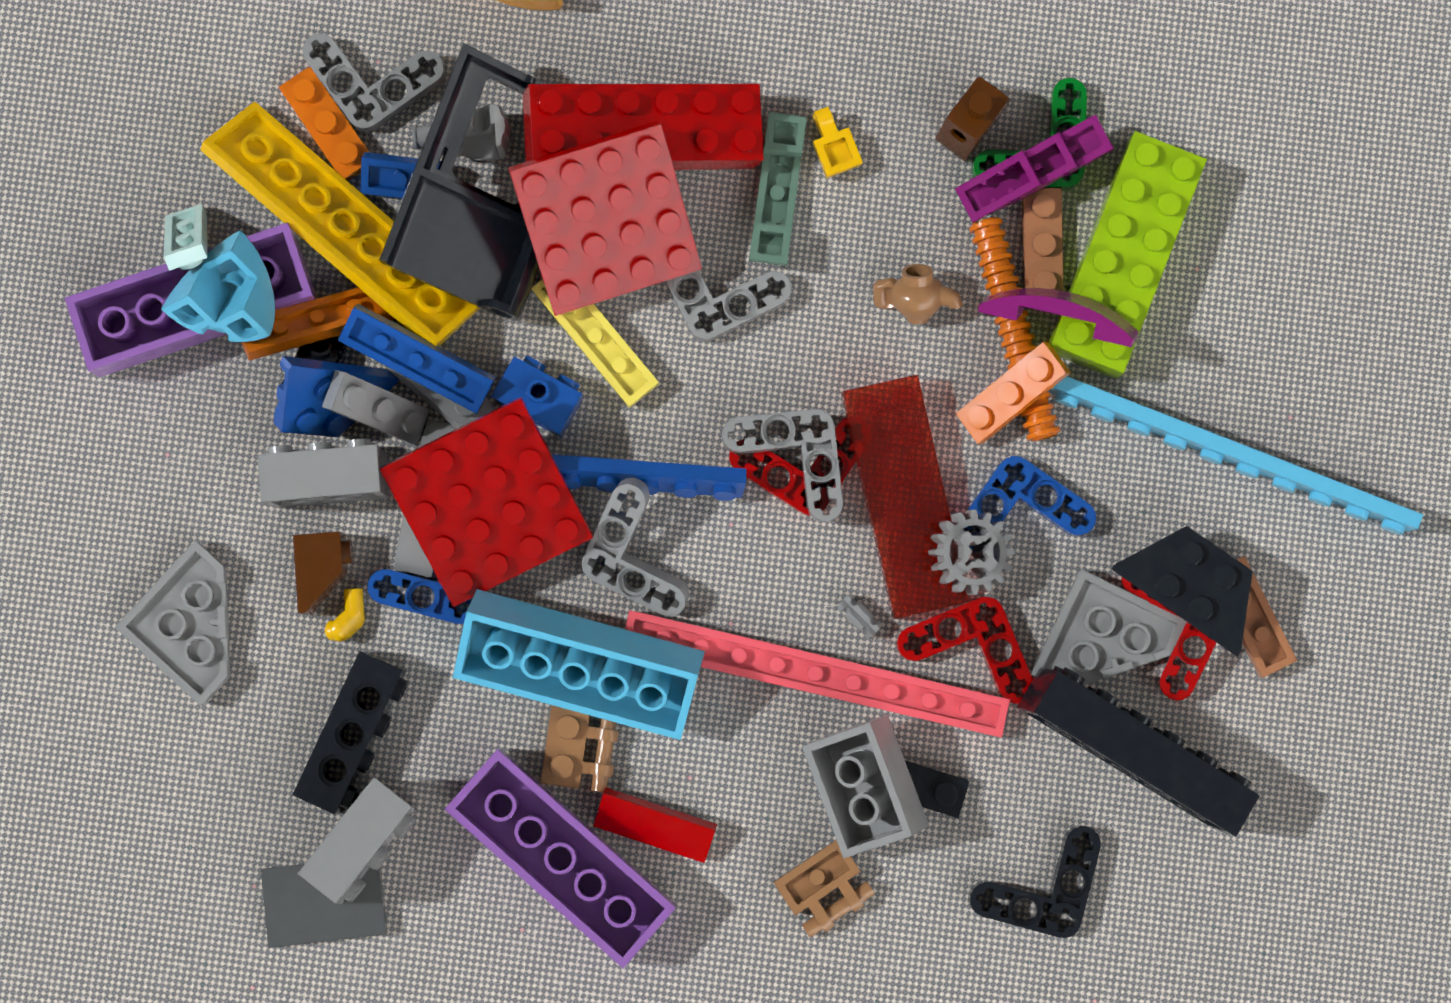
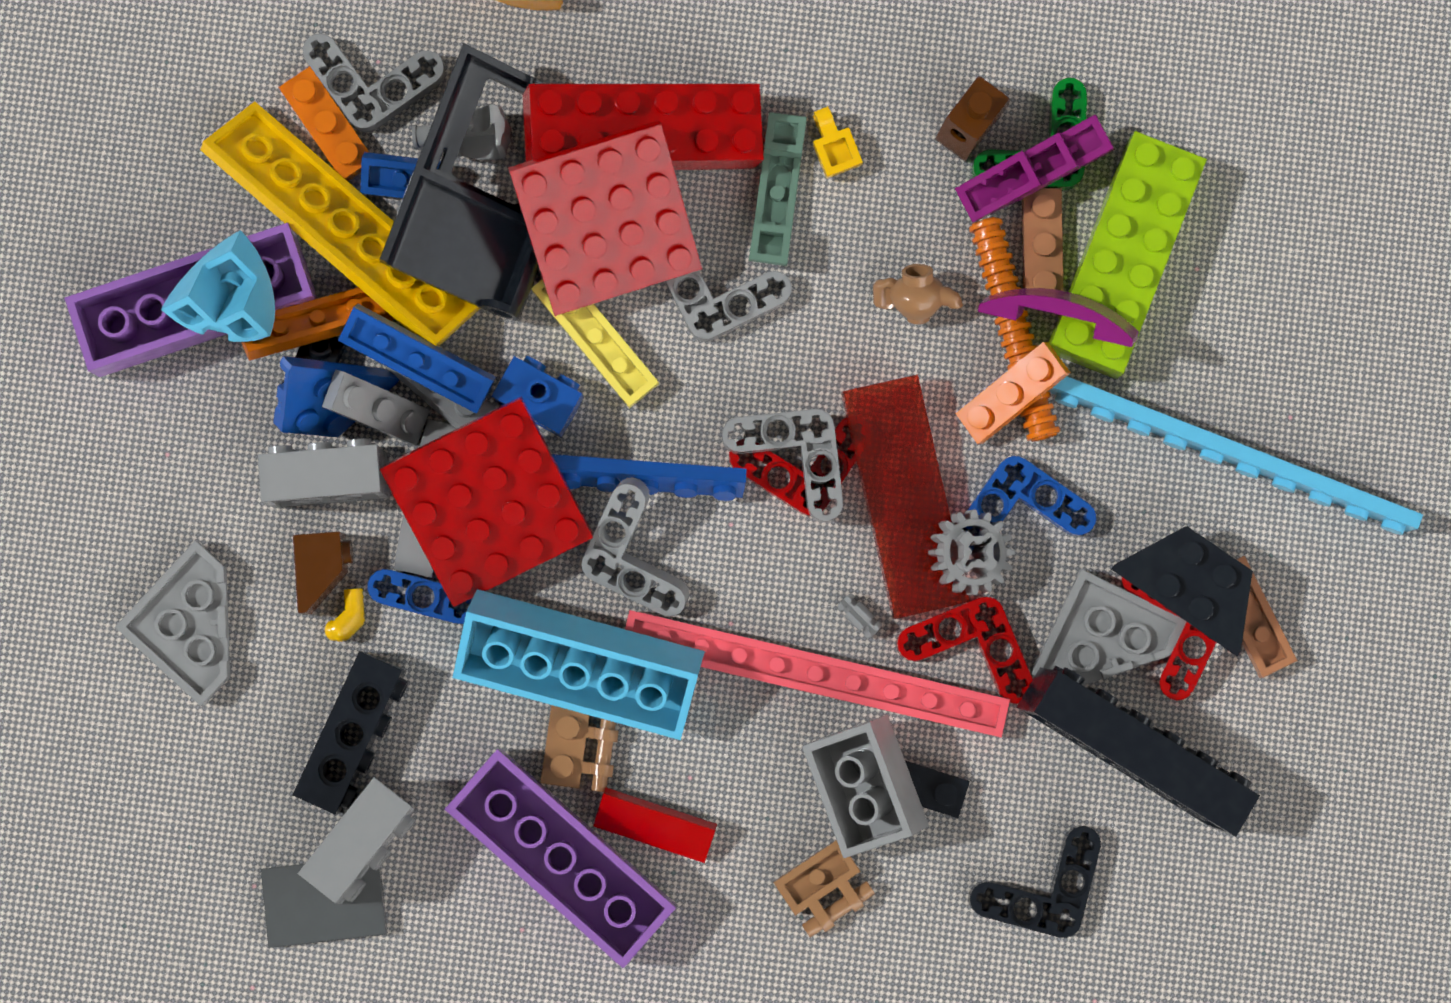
light aqua plate [163,204,207,271] -> none

